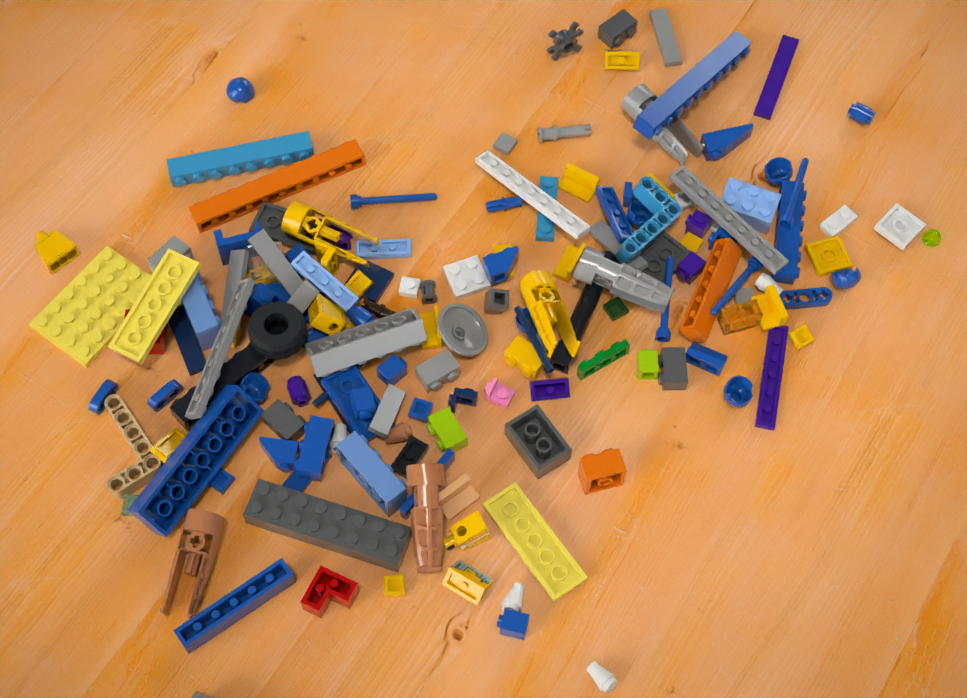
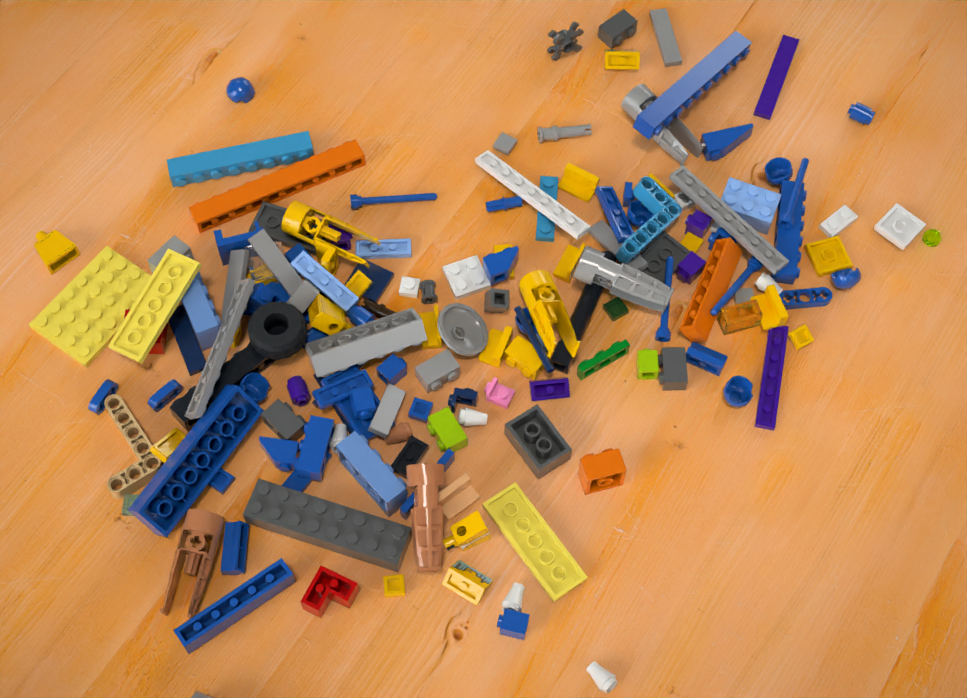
none -> blue piece [220,521,249,575]
none -> blue tile [312,369,374,410]
none -> white cone [458,407,487,427]
none -> yellow panel [479,326,513,368]

